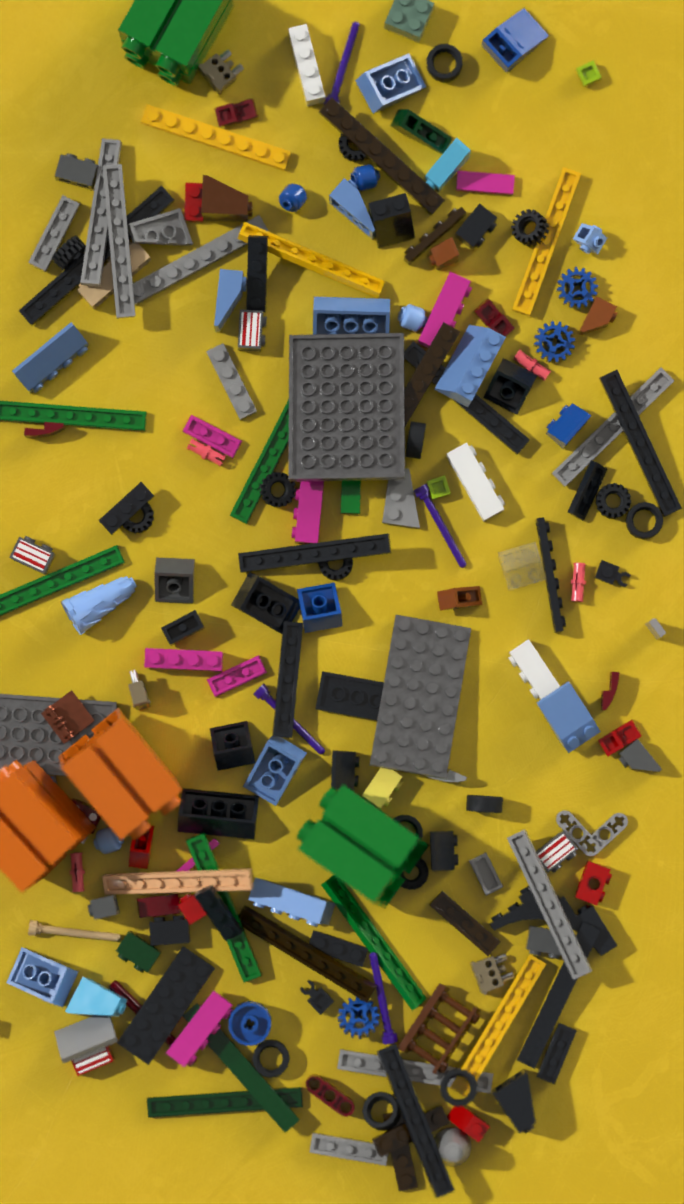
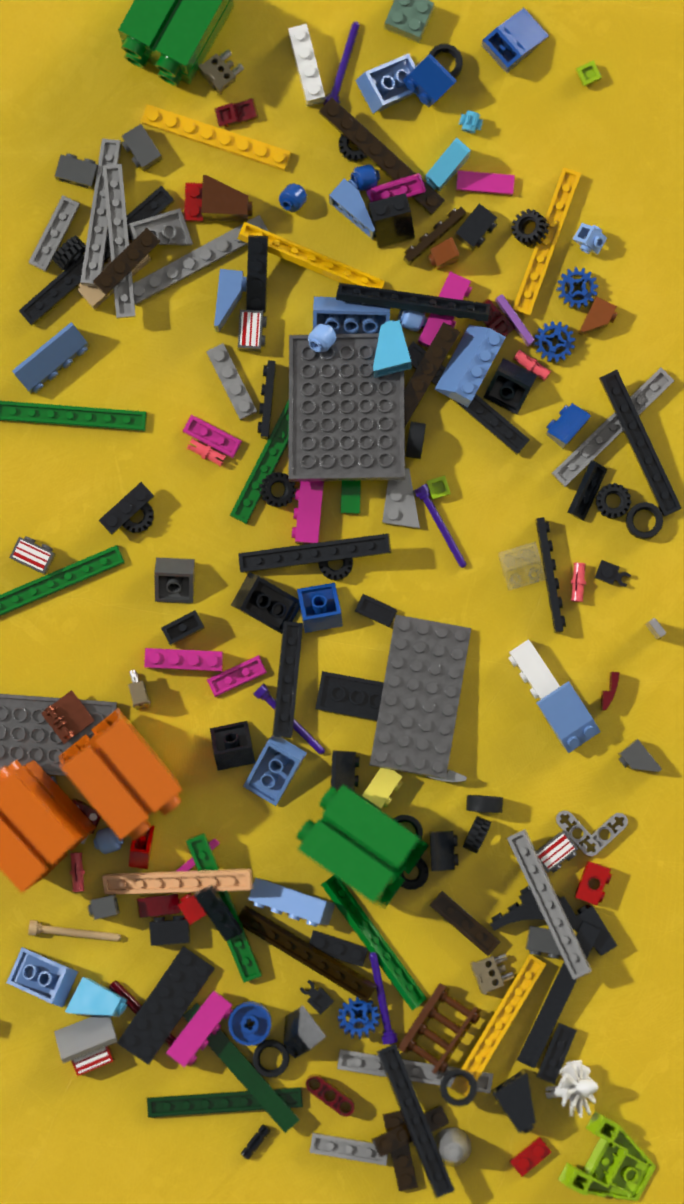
dark red slope [24,422,65,438] -> none
light blue cone [61,576,137,635] -> none
dark green brick [116,931,161,973] -> none
black slope [177,788,259,839] -> none
black tyre [362,1092,401,1131] -> none
dark green slope [390,109,452,154] -> none
dark orange slope [437,586,482,611] -> none
white brick [446,442,505,522] -> none
red slope [447,1106,490,1142] -> none
light grey tile [469,852,503,895] -> none
red slope [598,720,642,756] -> none
none -> dark brown plate [92,228,160,296]
none -> dark grey brick [121,124,162,171]
none -> black axle [241,1124,270,1160]
none -> black plate [257,360,276,439]
none -> black slope [283,1005,326,1058]
none -> light blue head [308,324,336,352]
none -> black plate [336,283,491,321]
none -> black tile [355,594,397,628]
none -> dark pink tile [366,173,426,203]
none -> medium azure slope [373,320,412,378]
none -> blue slope [402,54,457,107]
none -> medium azure gear [459,111,483,134]
none -> black tyre [463,816,491,854]
none -> medium lavender tile [495,294,535,347]
none -> red plate [509,1137,552,1177]
none -> white piece [545,1060,598,1118]
none -> lime wedge [558,1111,656,1201]

